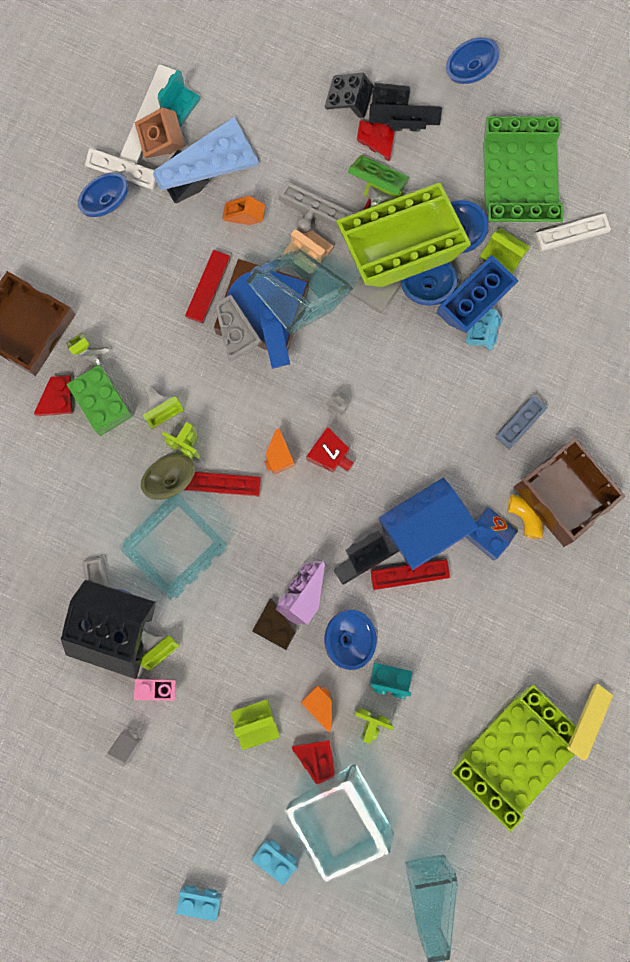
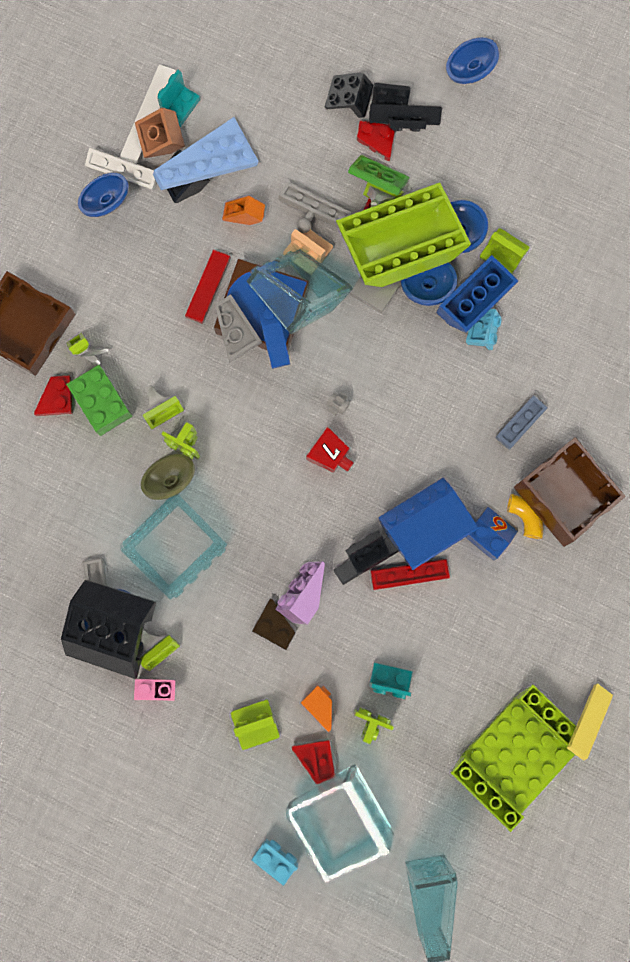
light grey slope [105,730,142,767] -> none
medium azure bracket [176,885,222,922] -> none
red tile [183,472,261,497] -> none
orange slope [264,428,295,475] -> none
blue dish [324,610,377,670] -> none
bright green slope [483,116,563,222] -> none
white tile [535,213,611,252] -> none

